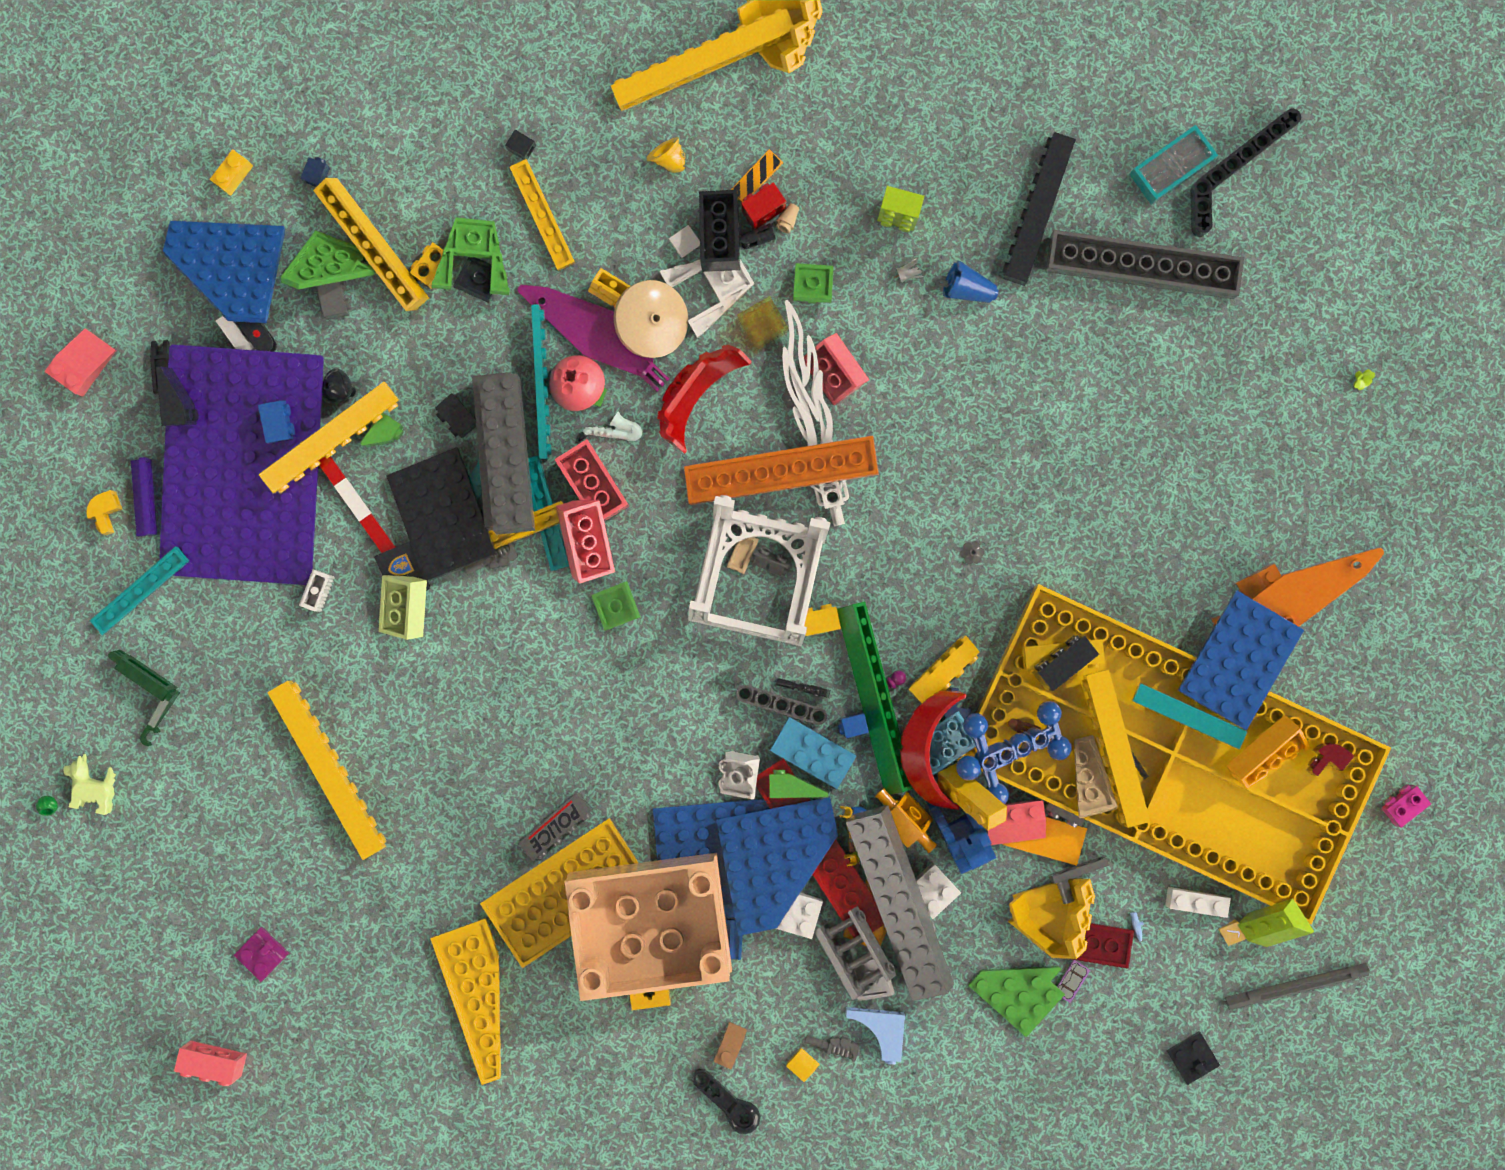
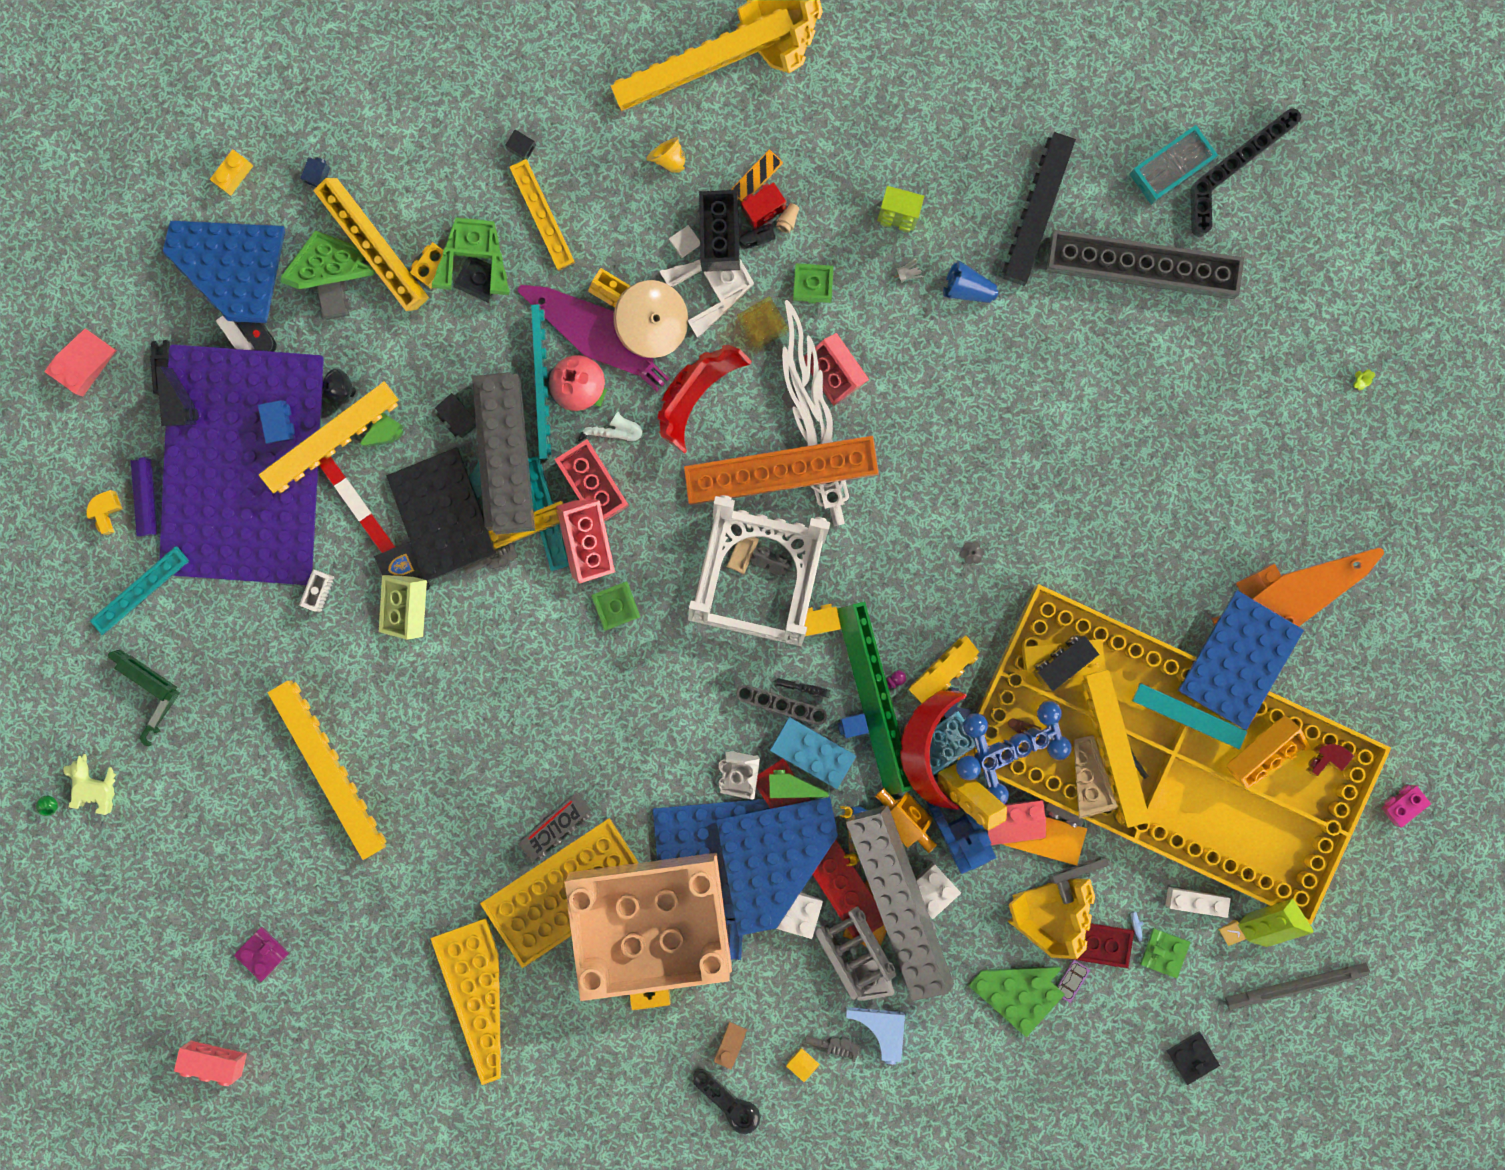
none -> bright green hinge [1140,928,1191,979]

